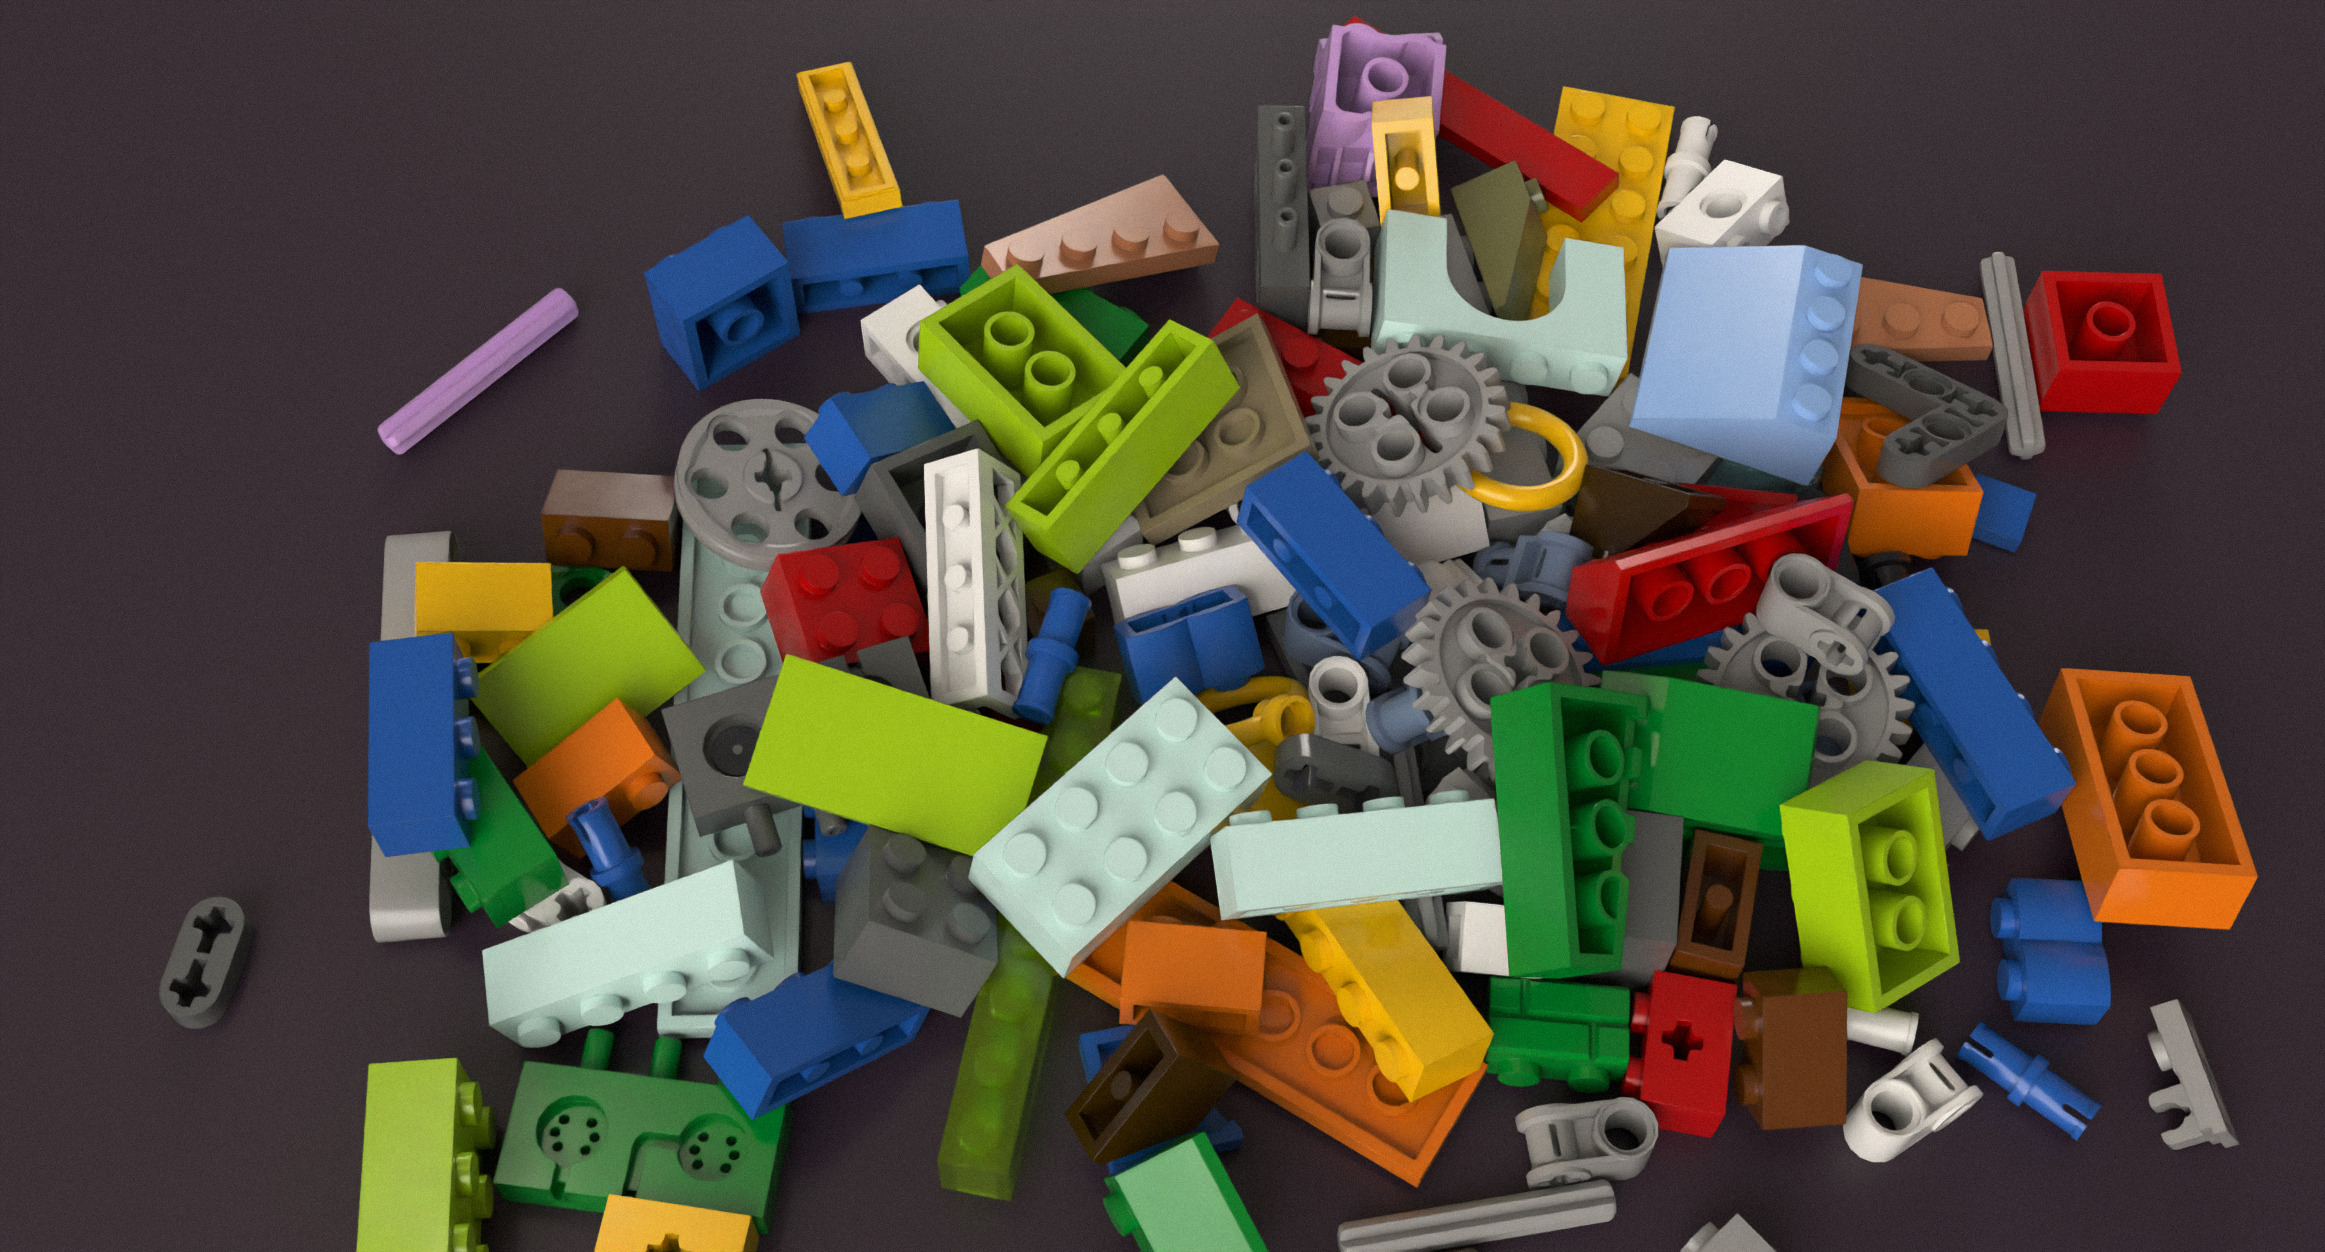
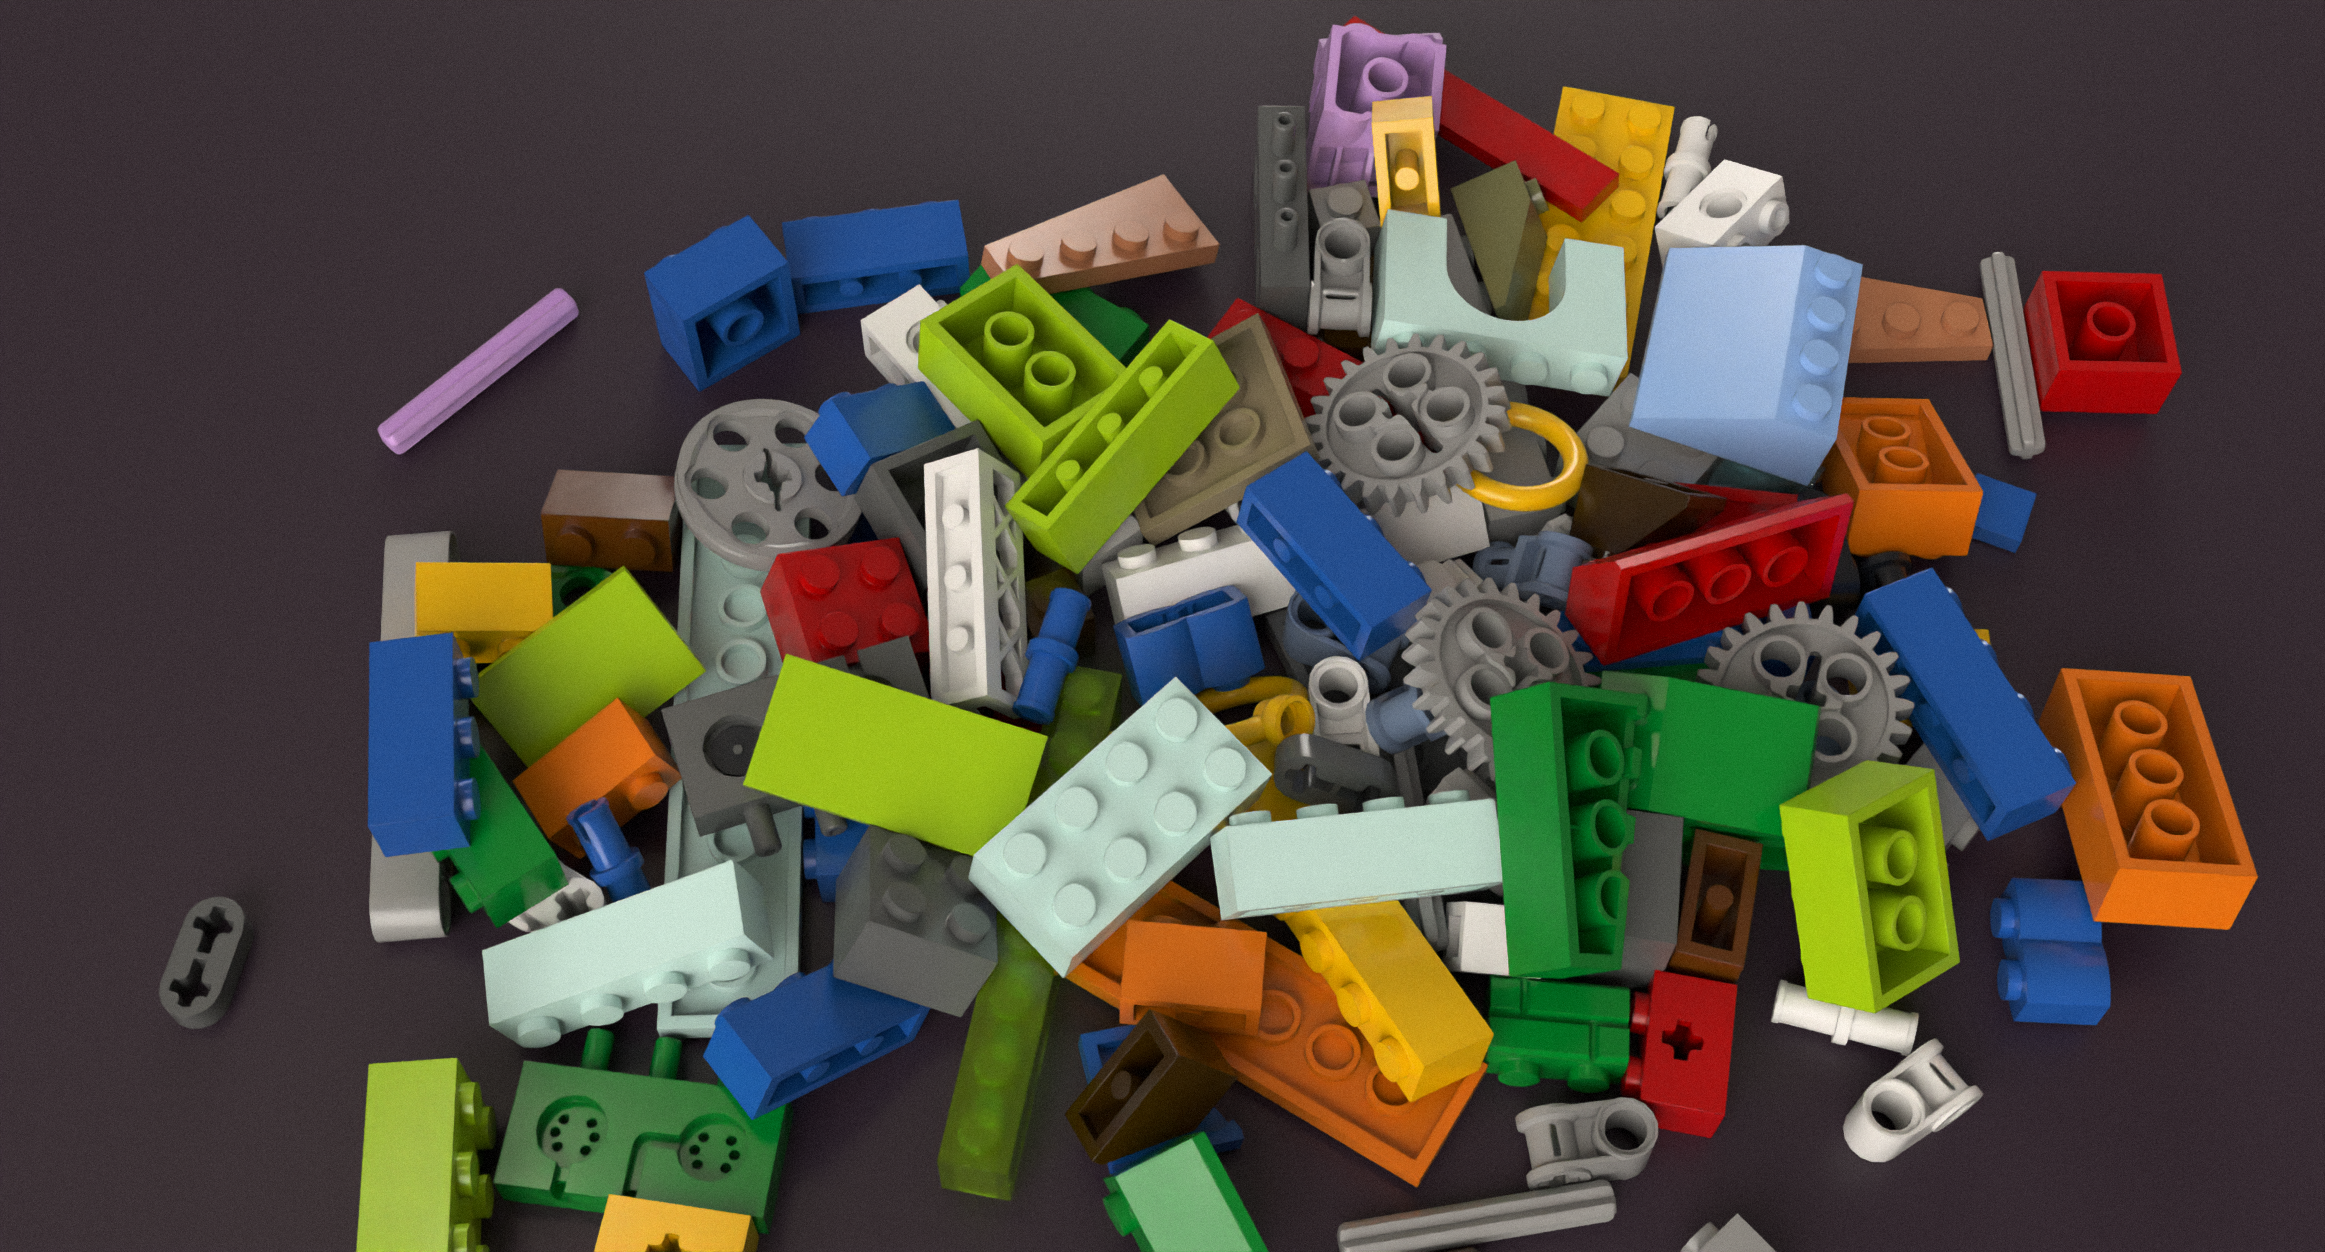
yellow tile [796,62,902,219] -> none
reddish brown brick [1733,966,1847,1130] -> none
light grey piece [1756,553,1895,676] -> none
dark grey beam [1845,344,2008,488] -> none
blue pin [1956,1021,2103,1141] -> none
light grey plate [2147,999,2239,1150] -> none

